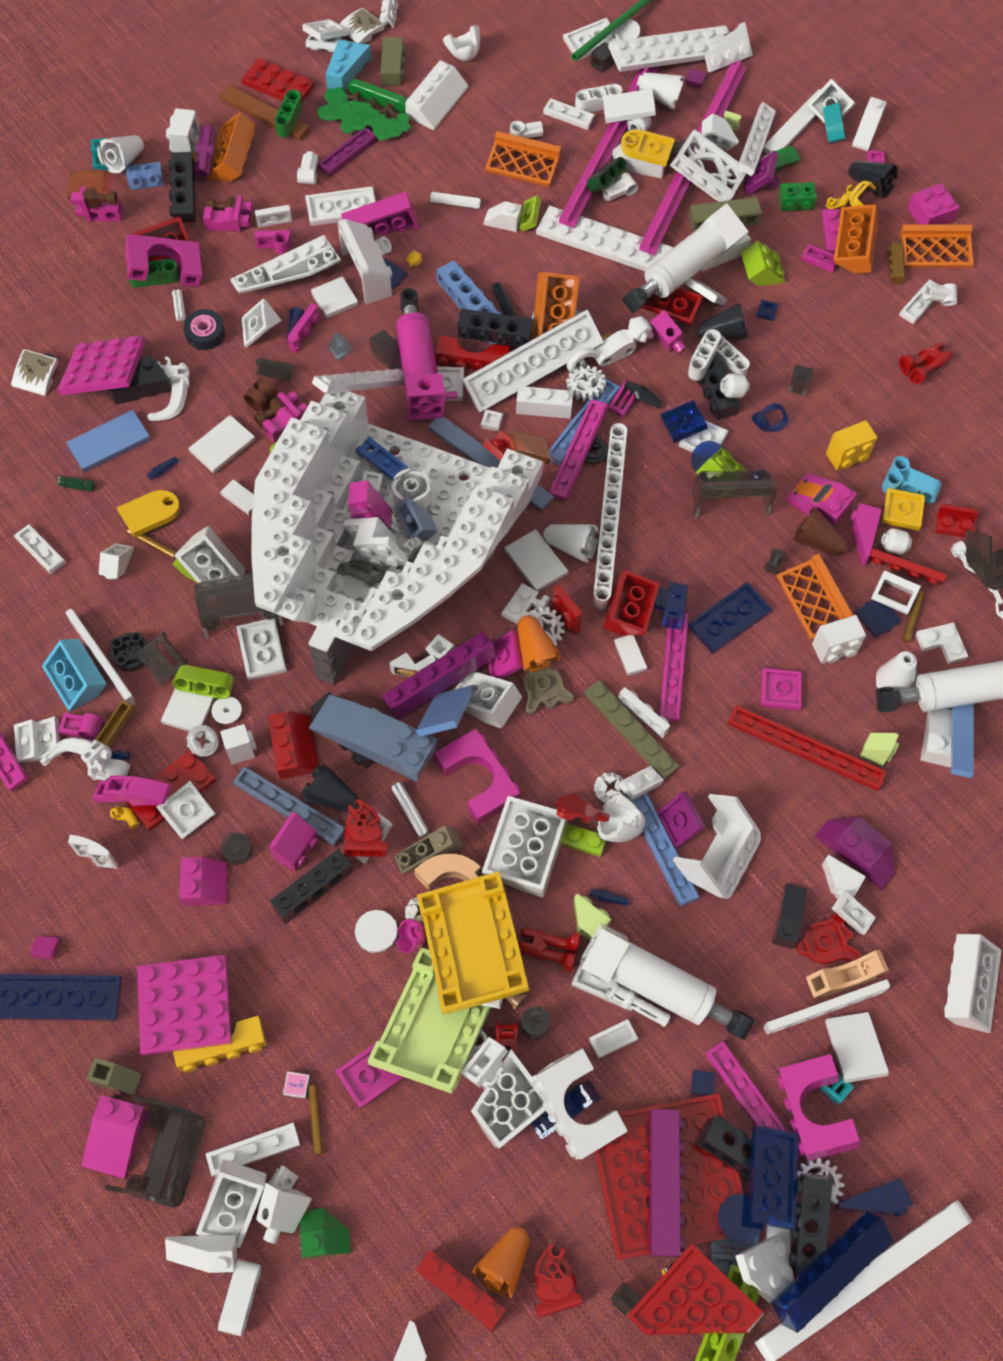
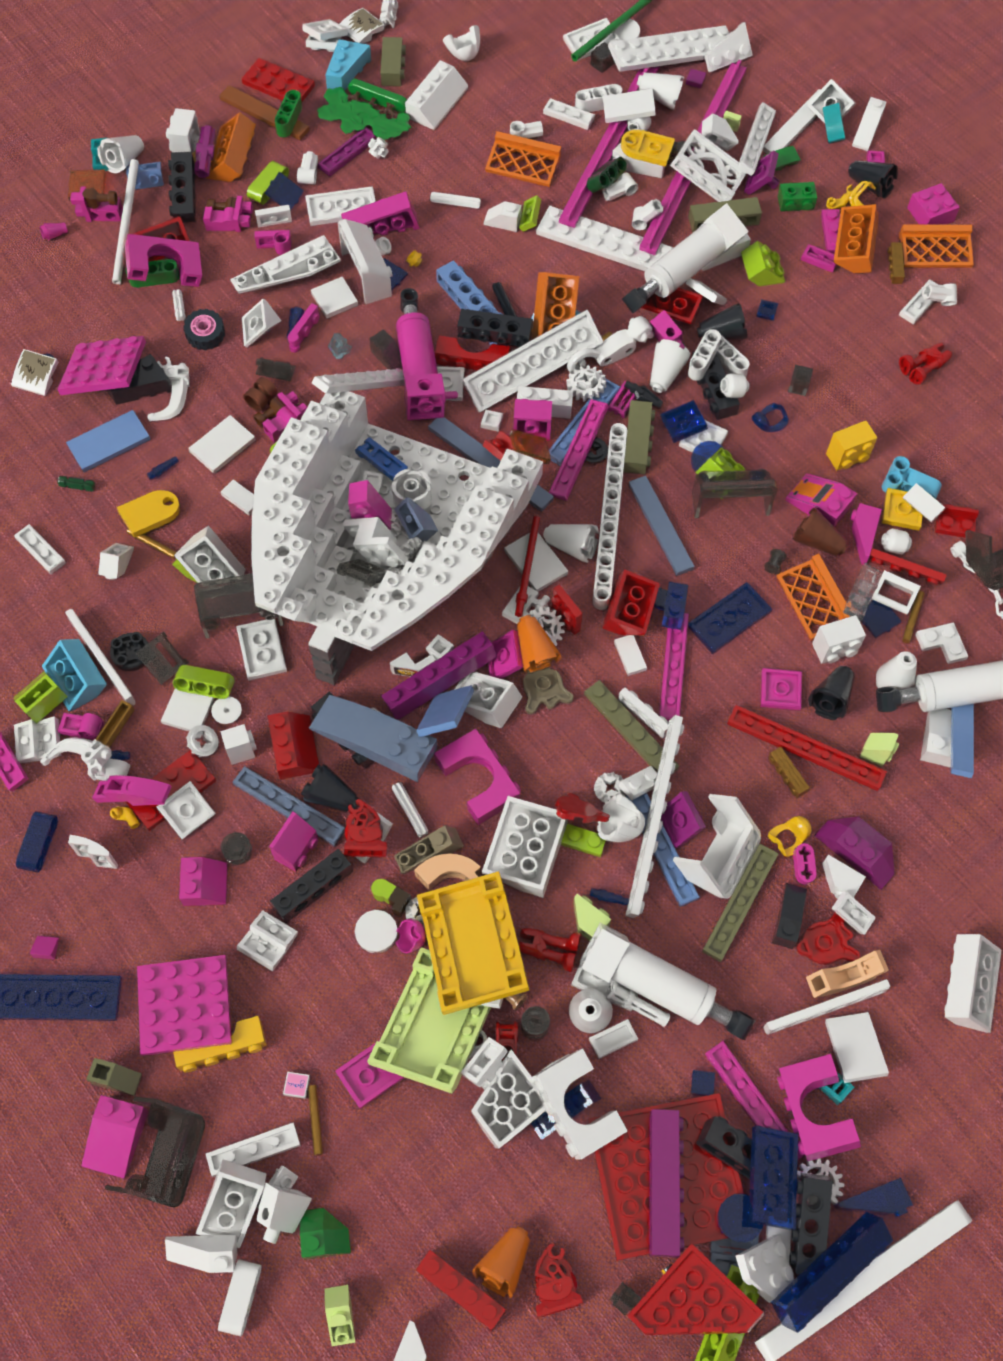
none -> lime slope [13,671,68,724]
none -> clear blue beam [16,811,58,873]
none -> dark pink cone [40,222,68,241]
none -> white piece [112,159,139,284]
none -> white slope [237,910,298,971]
none -> lime beam [247,161,289,205]
none -> clear blue piece [265,172,304,211]
none -> yellowish green slope [325,1285,355,1346]
none -> white gear [368,137,389,159]
none -> leg [371,879,411,917]
none -> dark pink brick [513,399,552,441]
none -> red bar [515,516,540,617]
none -> white cone [569,989,613,1033]
none -> olive brick [623,400,655,474]
none -> white plate [625,715,684,918]
none -> sand blue tile [628,476,695,576]
none -> white piece [632,199,663,230]
none -> white cone [650,339,690,393]
none -> olive plate [702,844,779,962]
none -> yellow piece [768,816,812,857]
none -> pearl gold piece [769,747,810,798]
none -> dark pink beam [793,843,816,885]
none -> black cone [808,666,855,720]
none -> clear slope [843,563,882,622]
none -> white tile [903,483,945,523]

